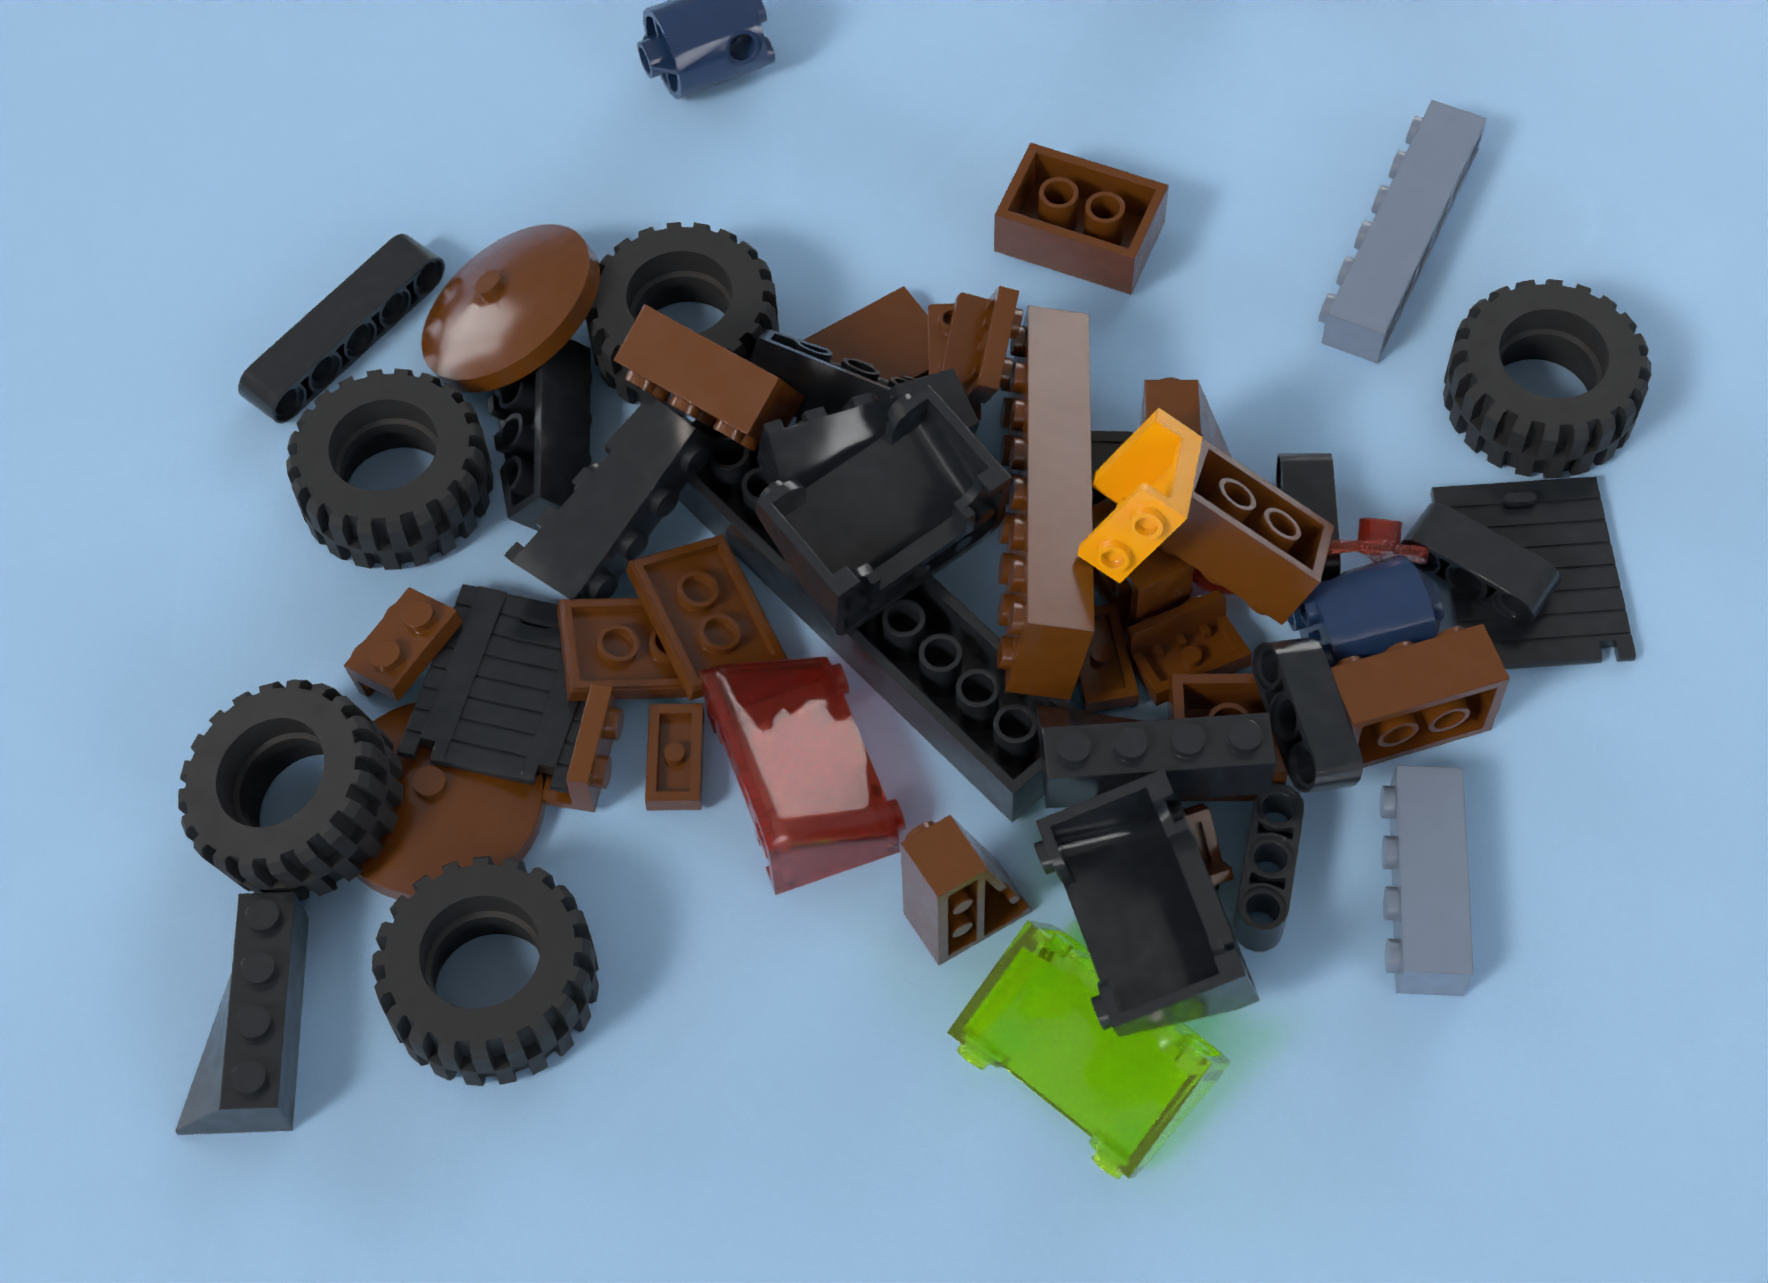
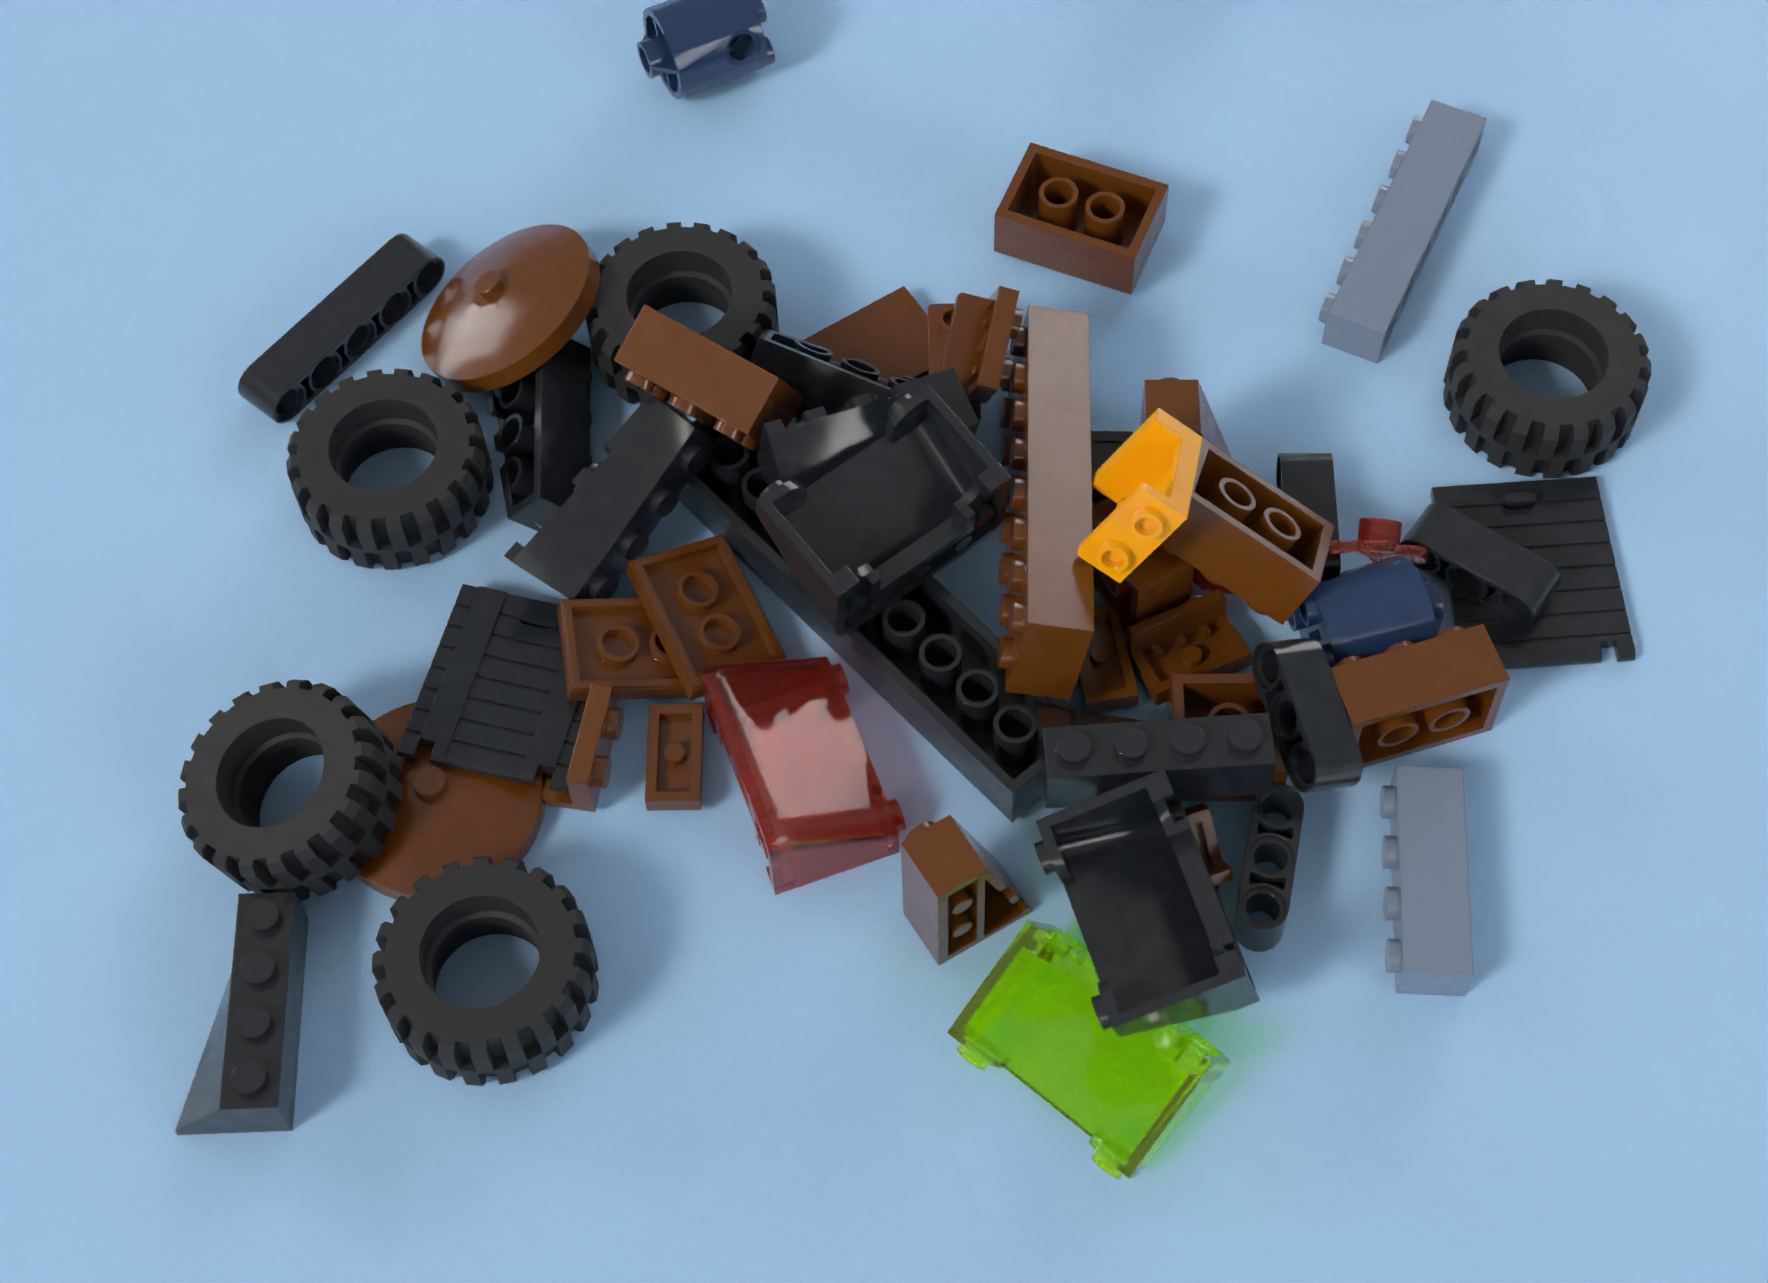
reddish brown bracket [343,587,463,701] -> none

